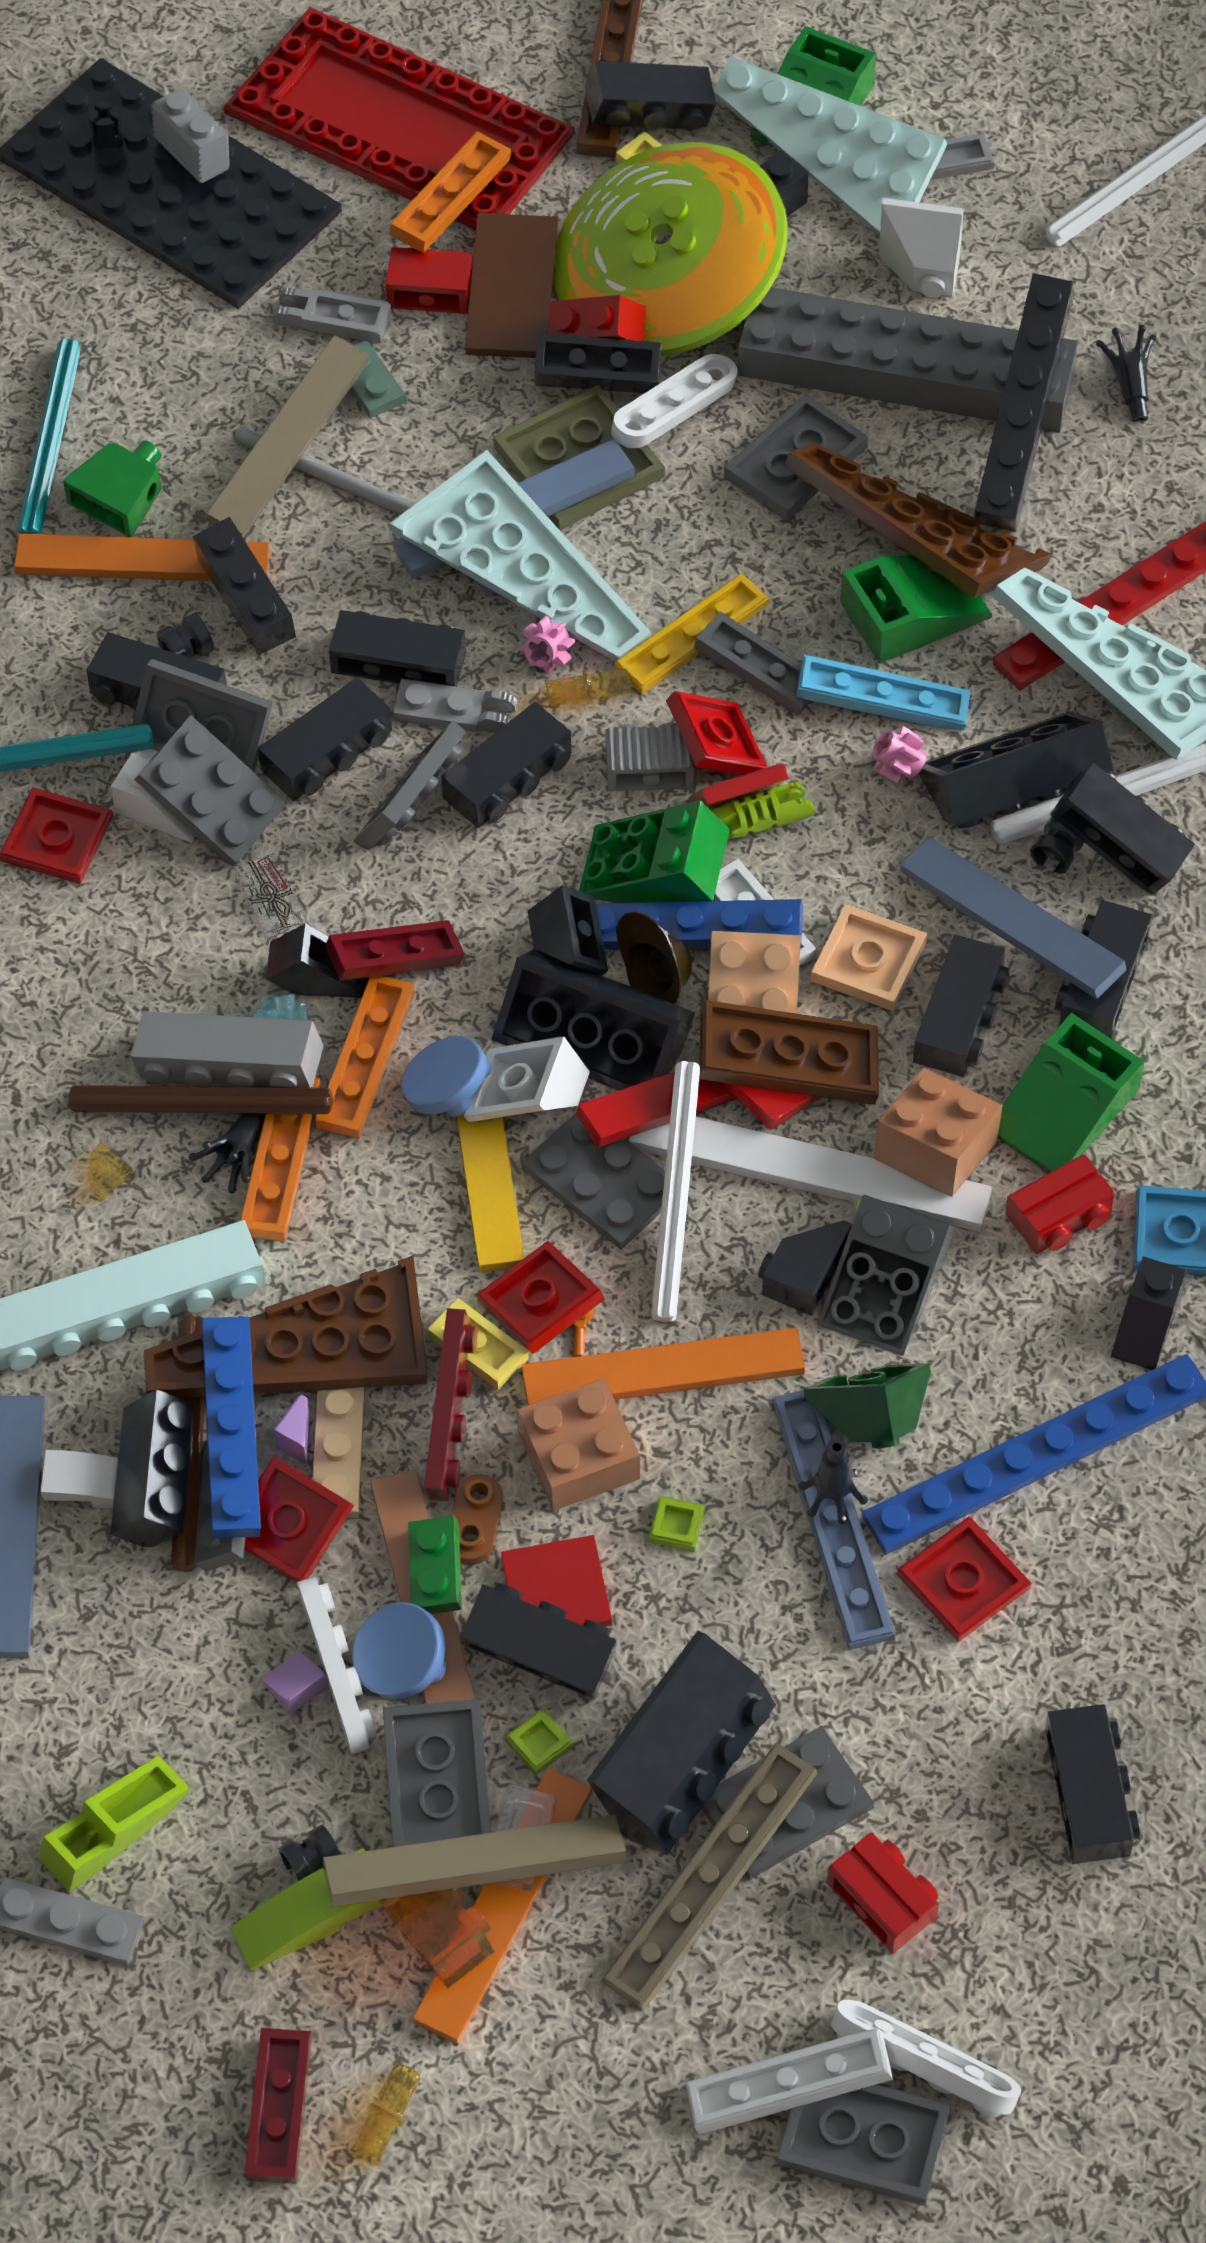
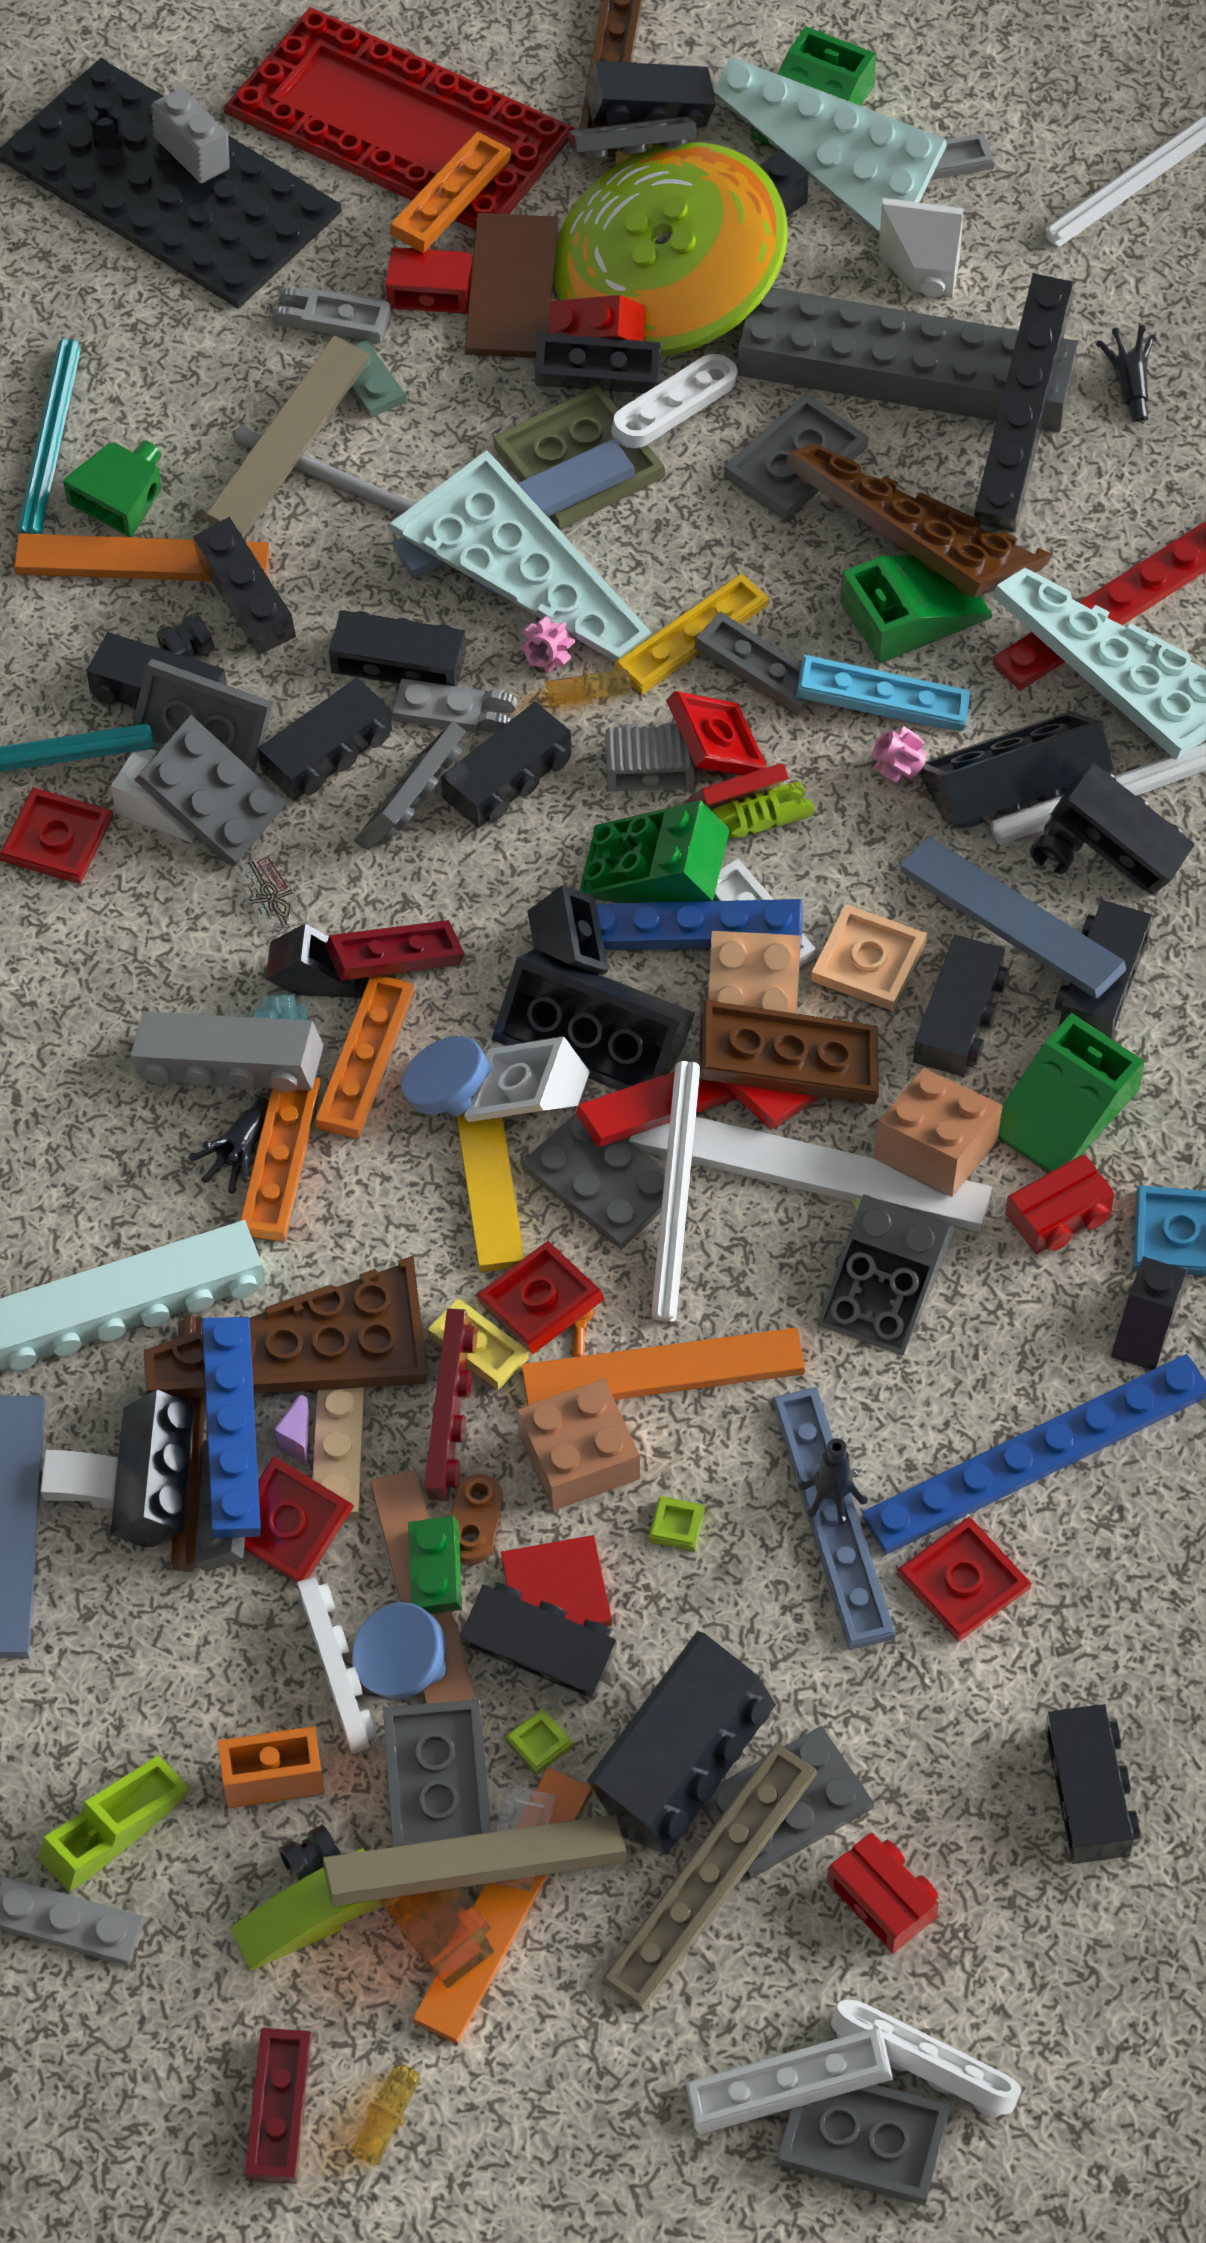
reddish brown axle [68,1085,333,1114] -> none
clear yellow tile [88,1142,133,1202] -> none
lavender slope [261,1651,328,1715] -> none
dark brown piece [616,911,692,1004] -> none
black slope [758,1220,852,1316] -> none
dark green slope [803,1363,931,1449] -> none
none -> orange brick [218,1726,325,1808]
none -> dark grey plate [568,117,697,158]

